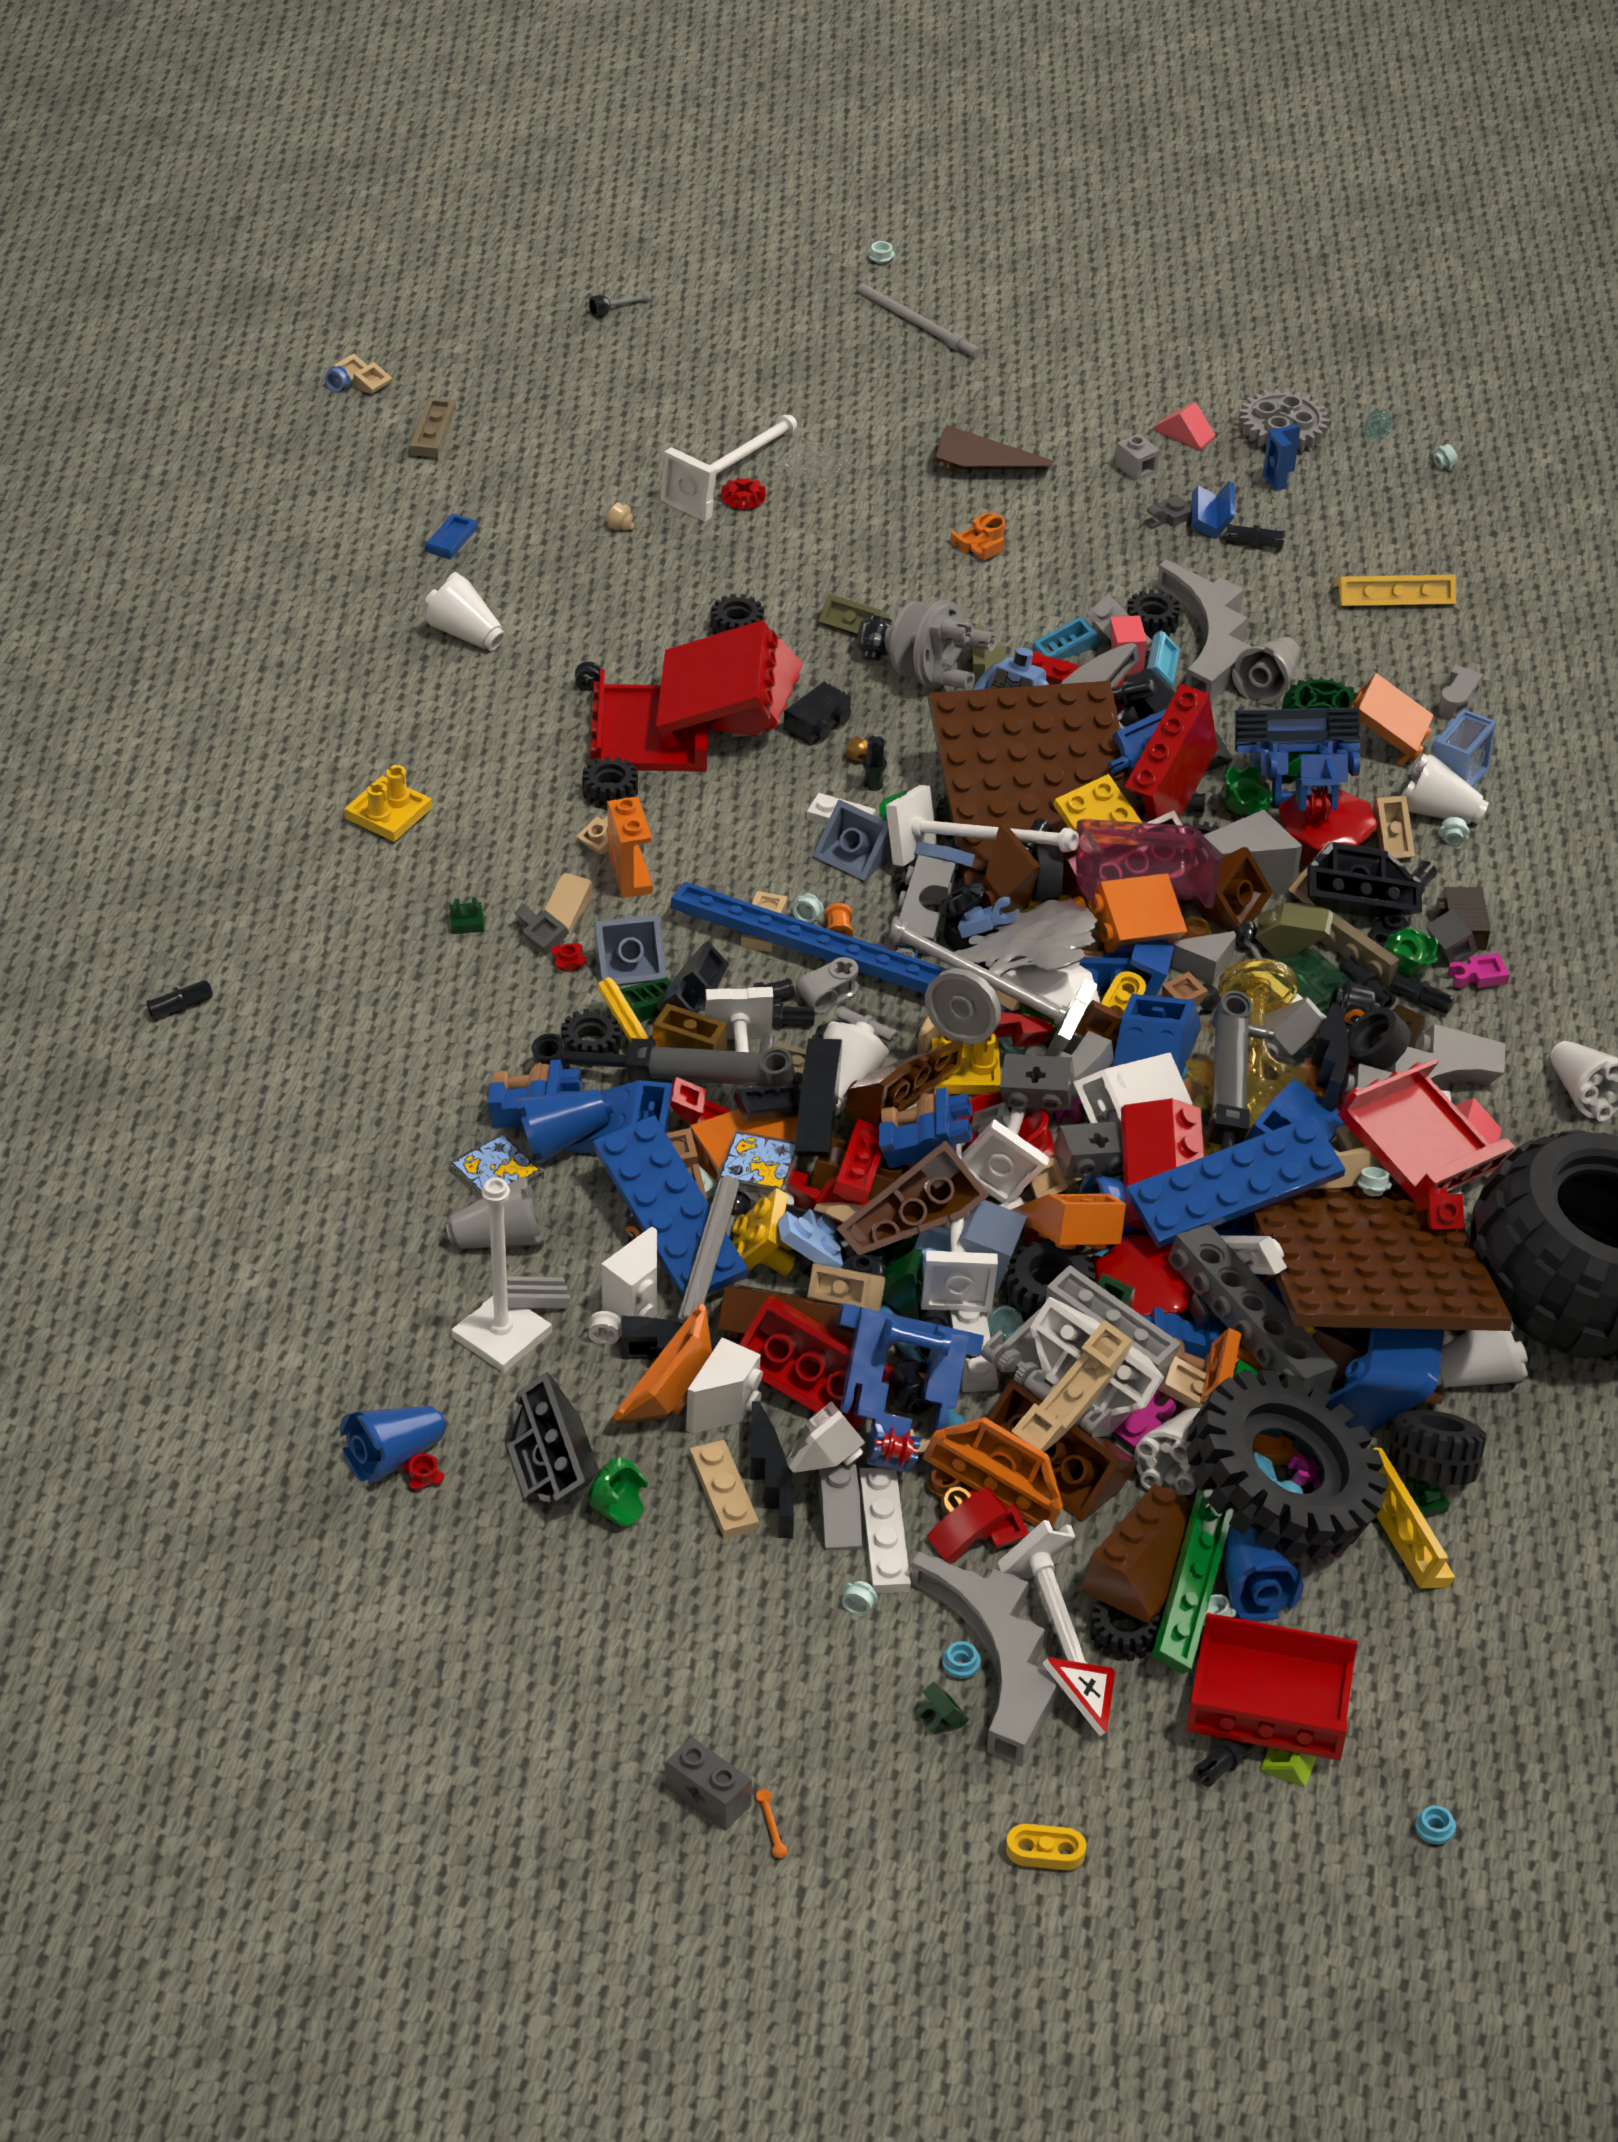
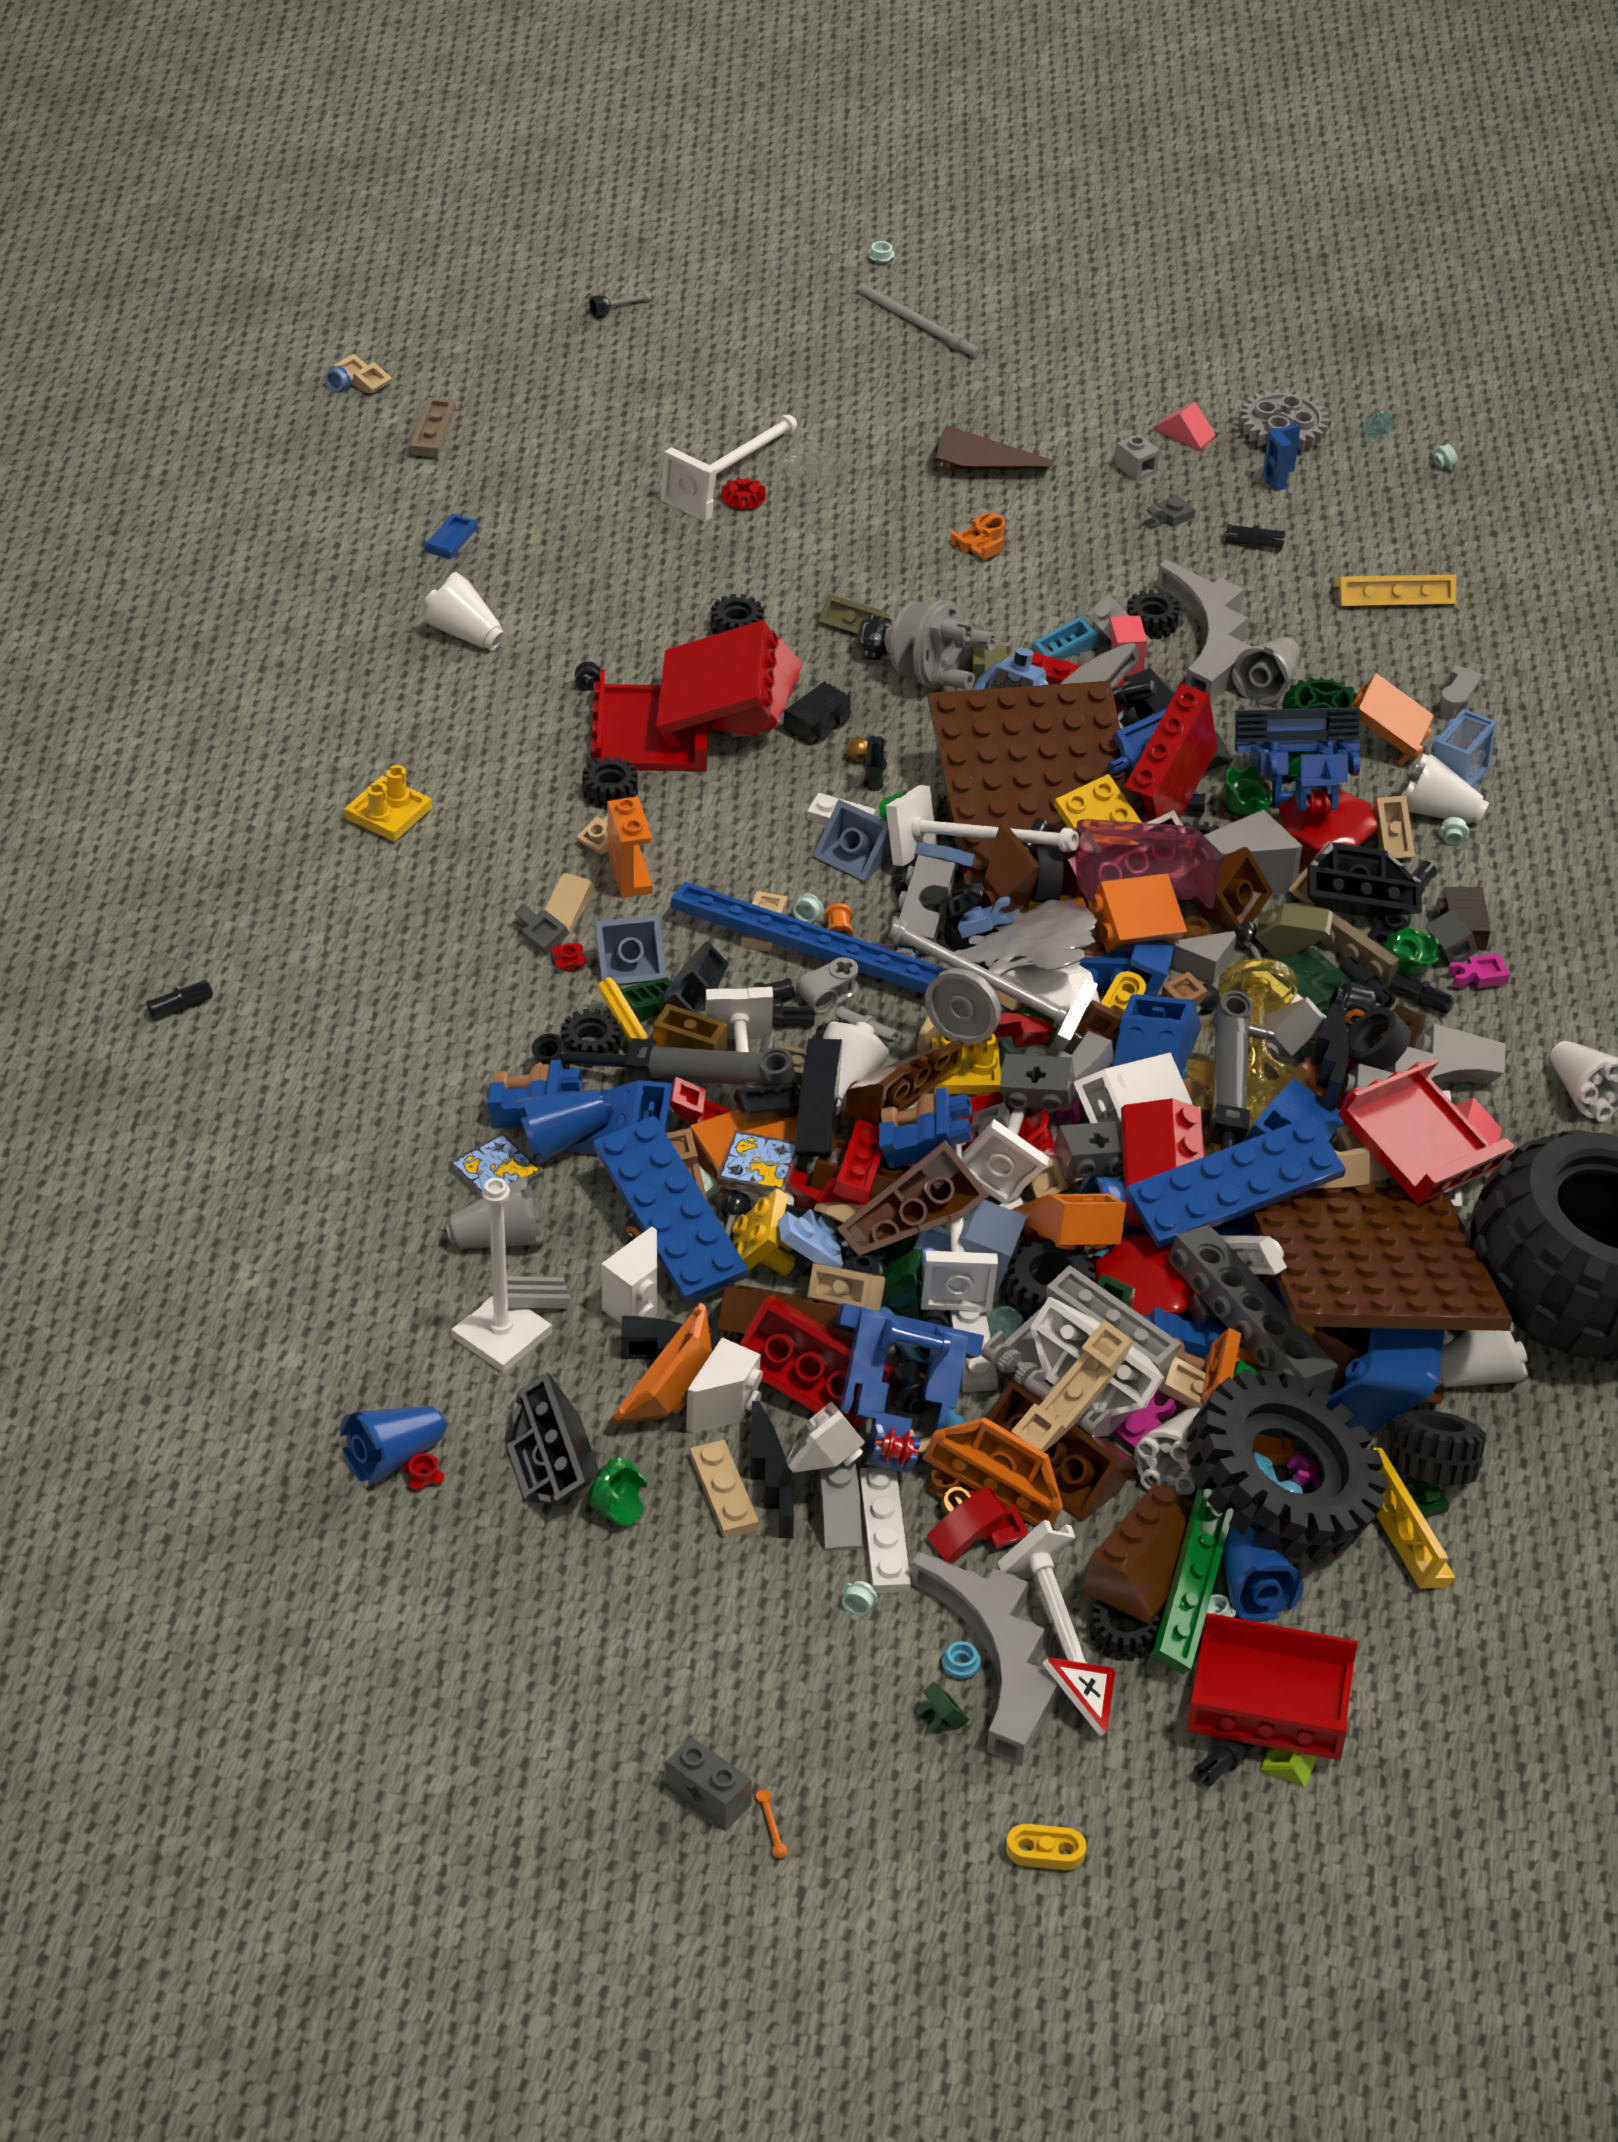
dark green tile [449,897,484,934] -> none
white bush [588,1311,621,1344] -> none
tan plate [604,502,634,531] -> none
light grey axle [678,1175,739,1323] -> none
medium azure tile [1147,630,1180,688] -> none
blue panel [1192,481,1235,539] -> none
light aqua plate [1357,1167,1392,1196] -> none
red bracket [1414,1188,1465,1230] -> none
medium azure plate [1415,1805,1456,1844] -> none

